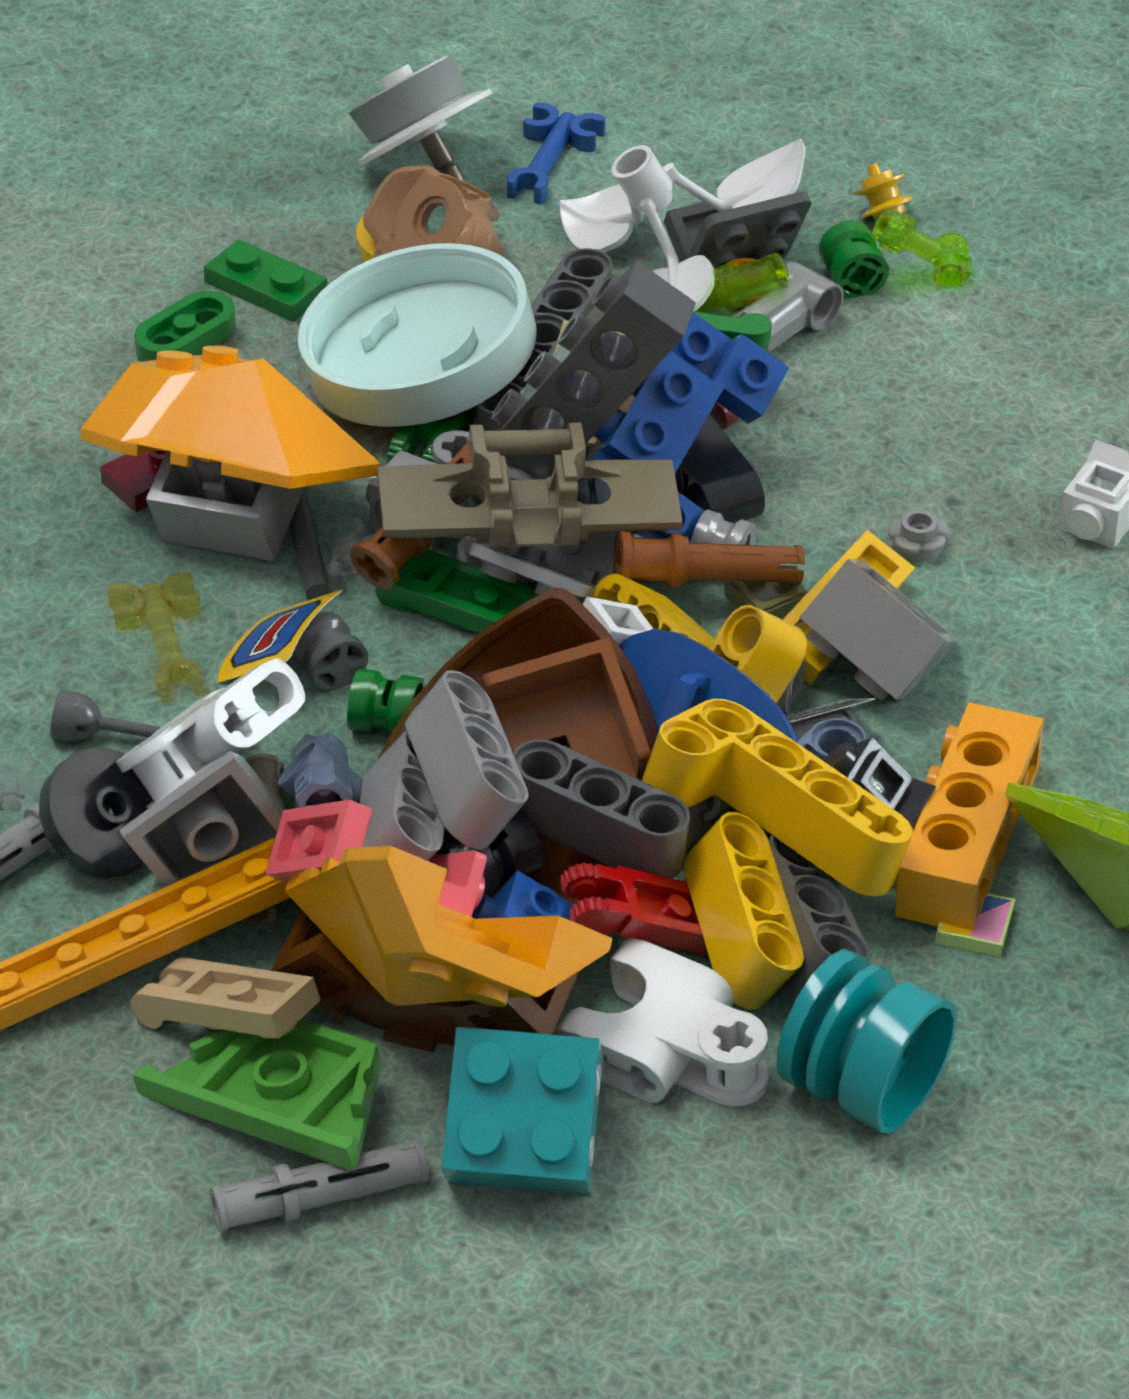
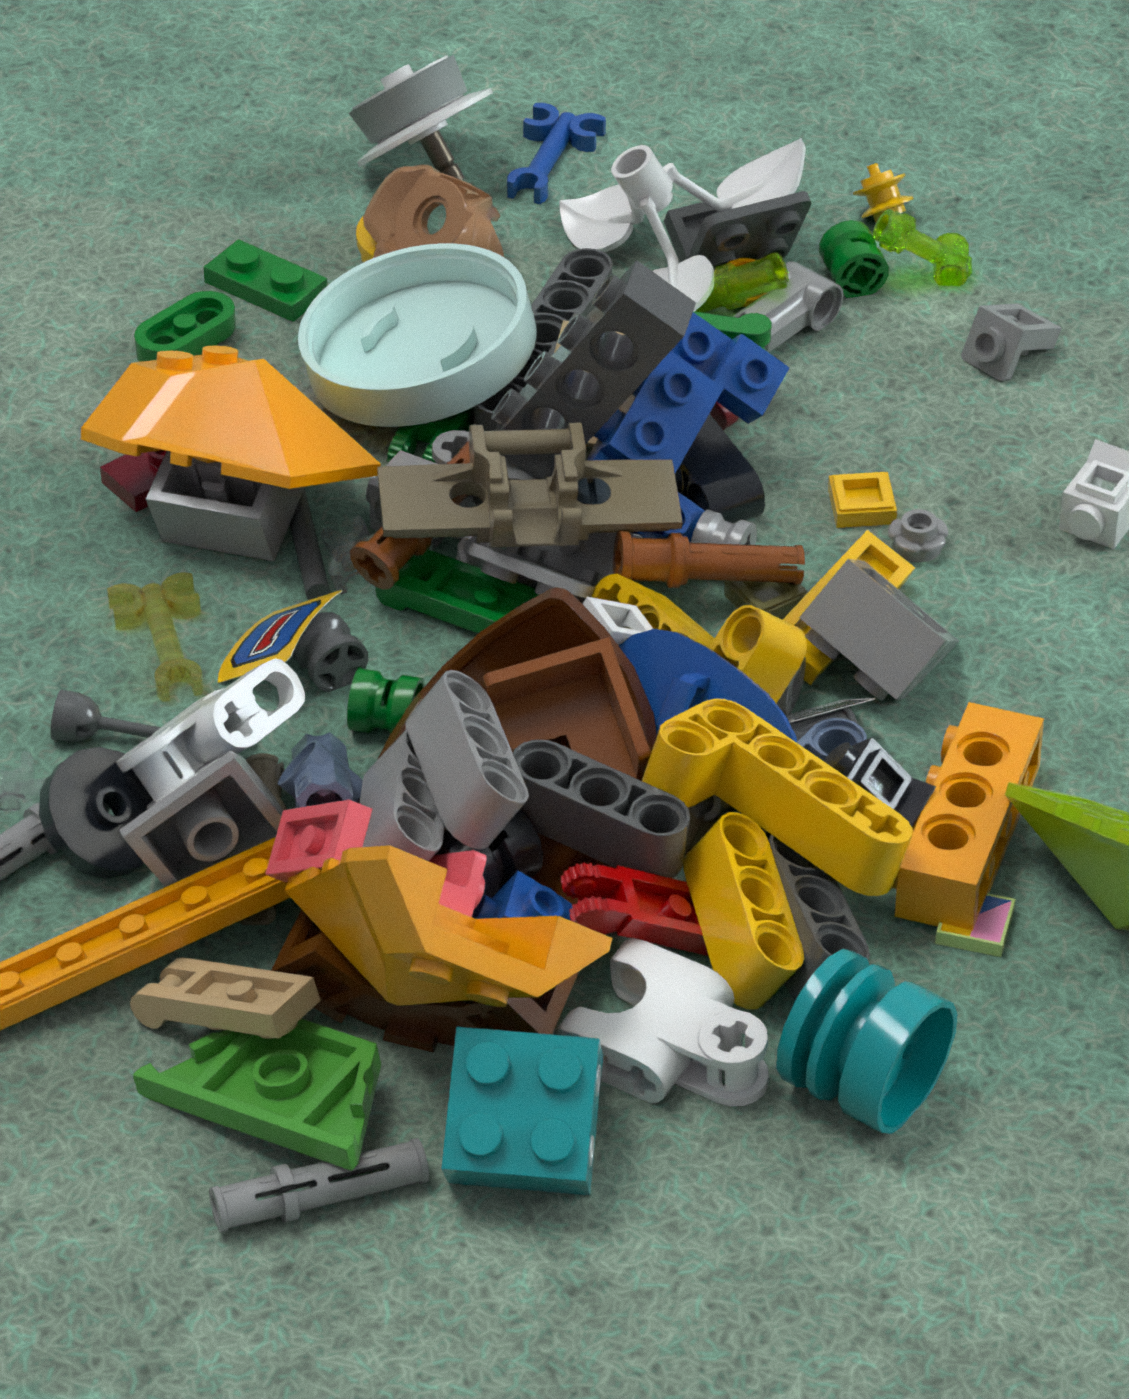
none -> yellow tile [828,472,897,528]
none -> light grey bracket [961,303,1062,381]

